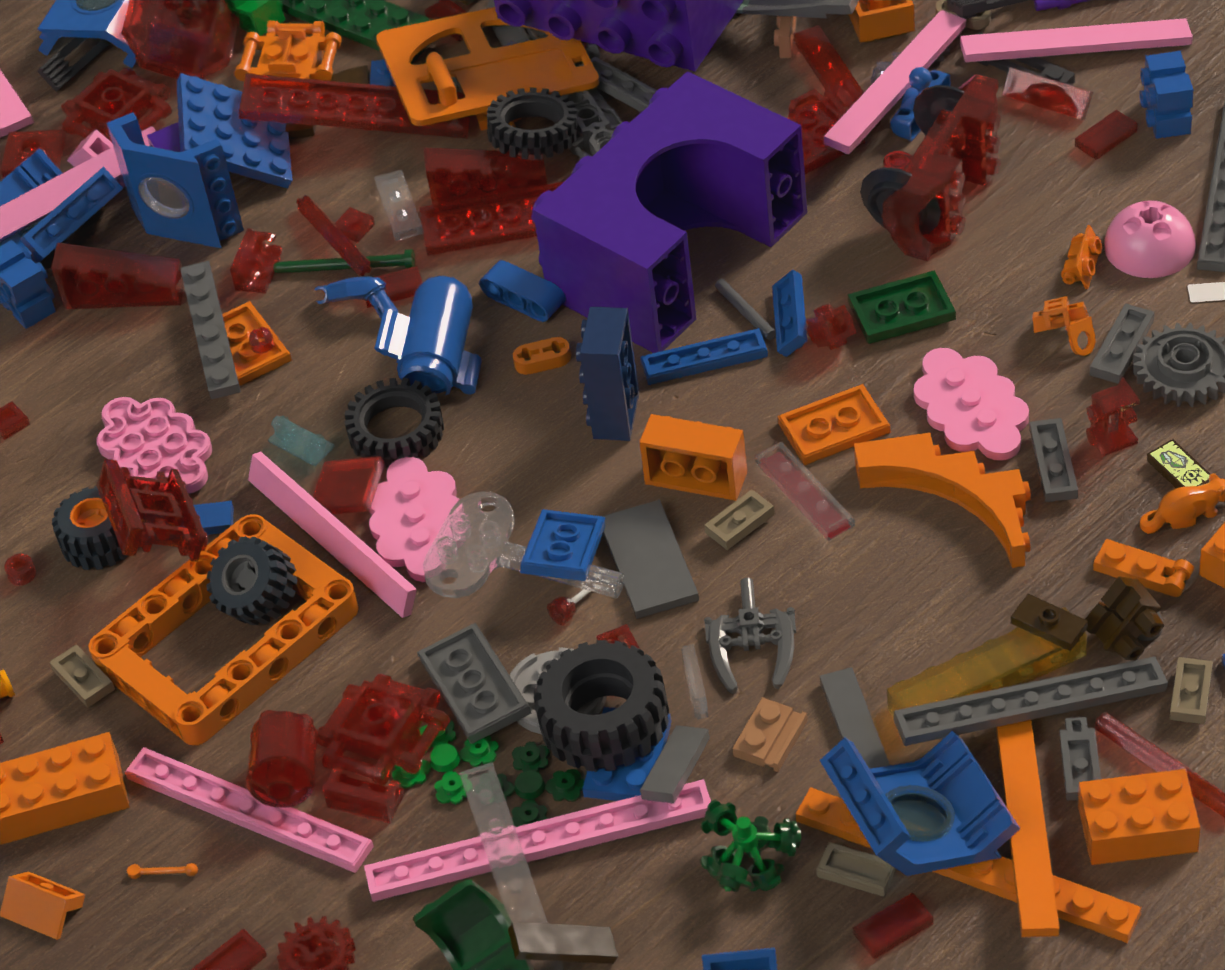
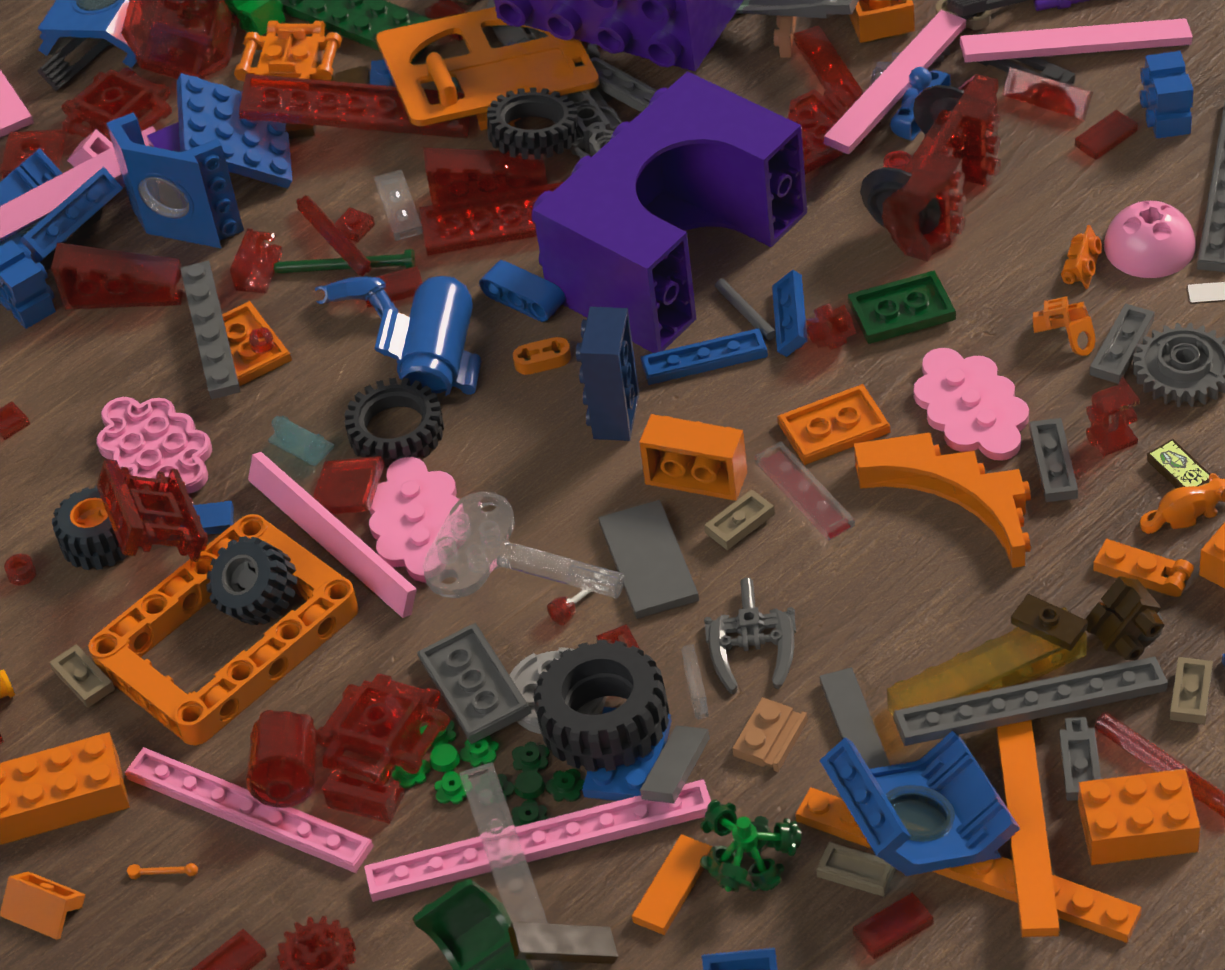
blue tile [521,509,605,581] -> none
none -> orange tile [632,834,712,935]

